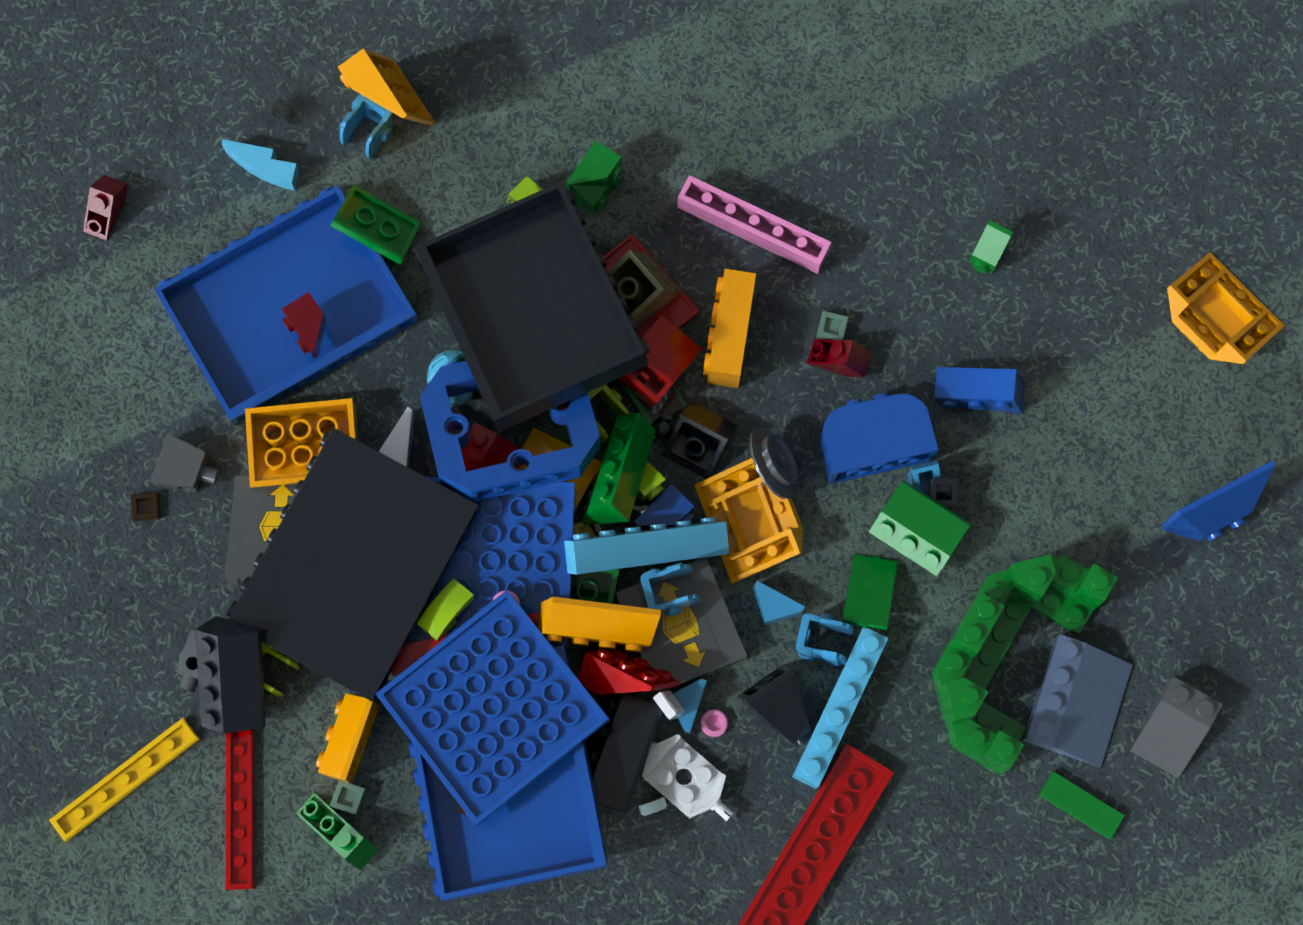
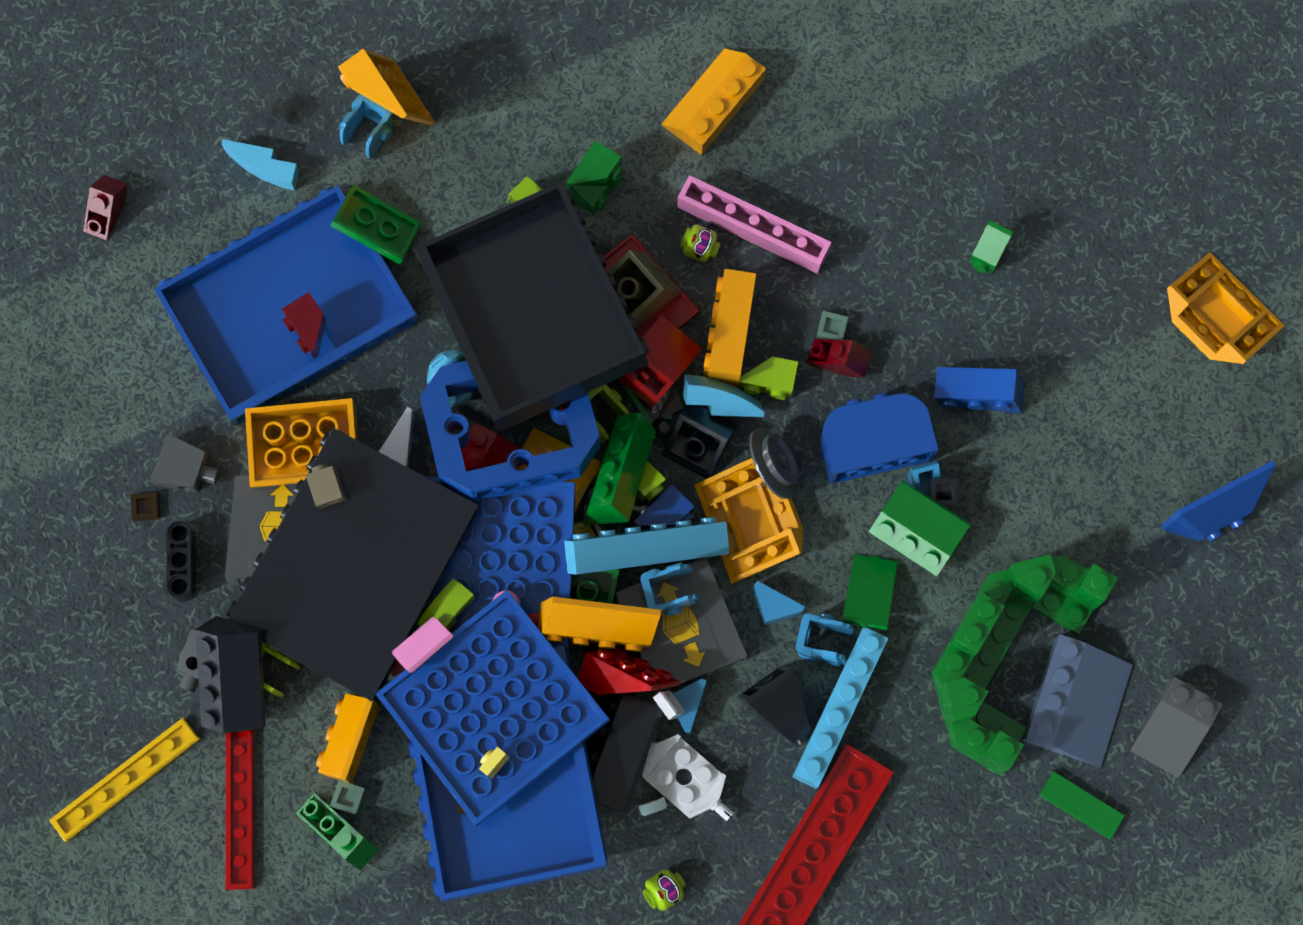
bright pink tile [701,709,728,737] -> none
none -> black beam [166,521,196,602]
none -> dark tan brick [306,464,347,509]
none -> bright pink slope [392,617,453,673]
none -> light yellow plate [479,747,510,779]
none -> lime head [643,869,686,911]
none -> light orange slope [661,48,766,155]
none -> lime head [680,224,720,263]
none -> medium azure slope [682,375,764,417]
none -> lime slope [739,357,798,400]

